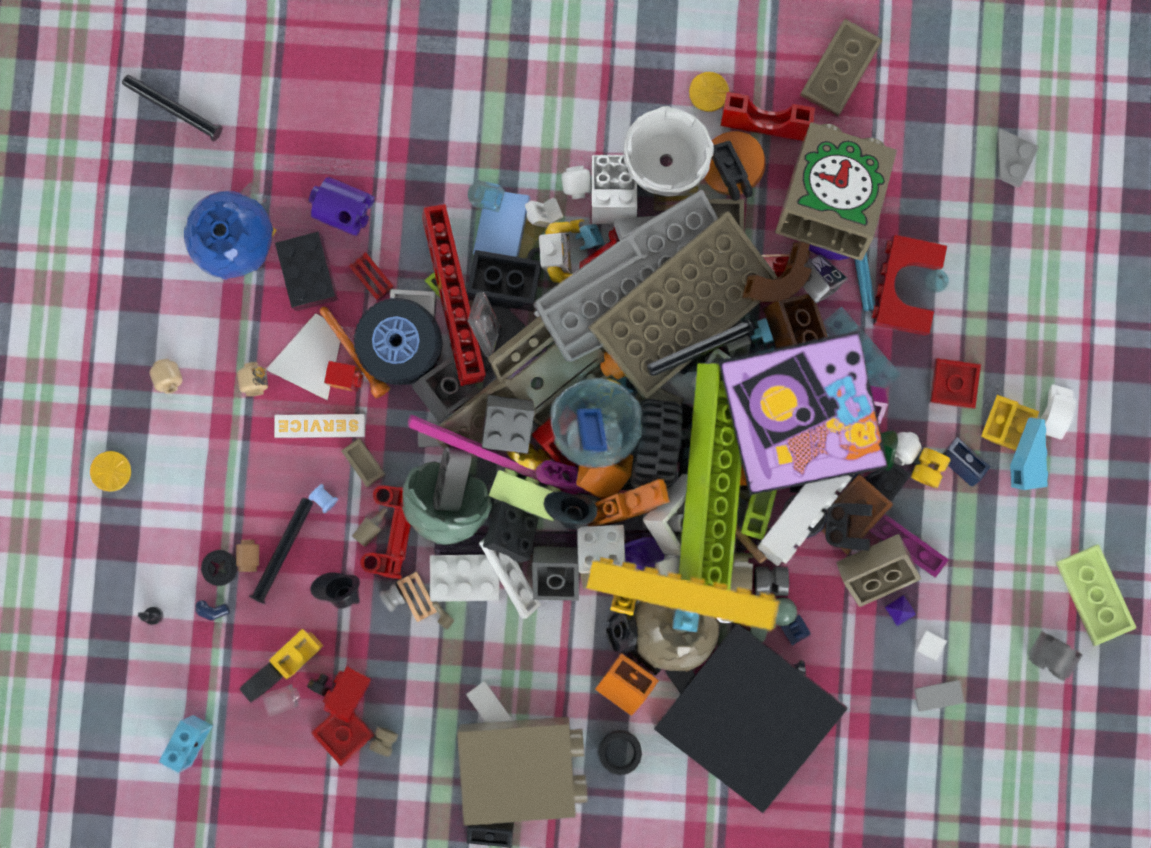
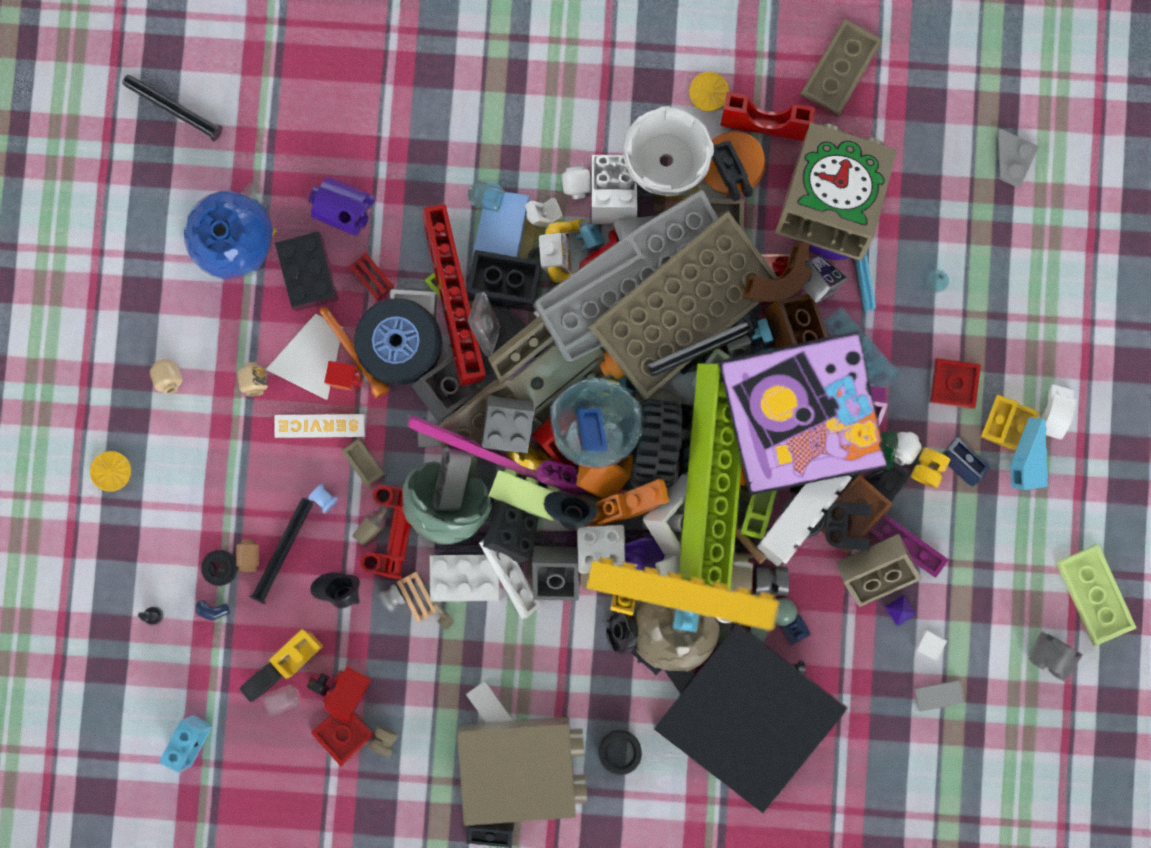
orange slope [595,653,659,716] -> none
red arch [871,235,947,336] -> none

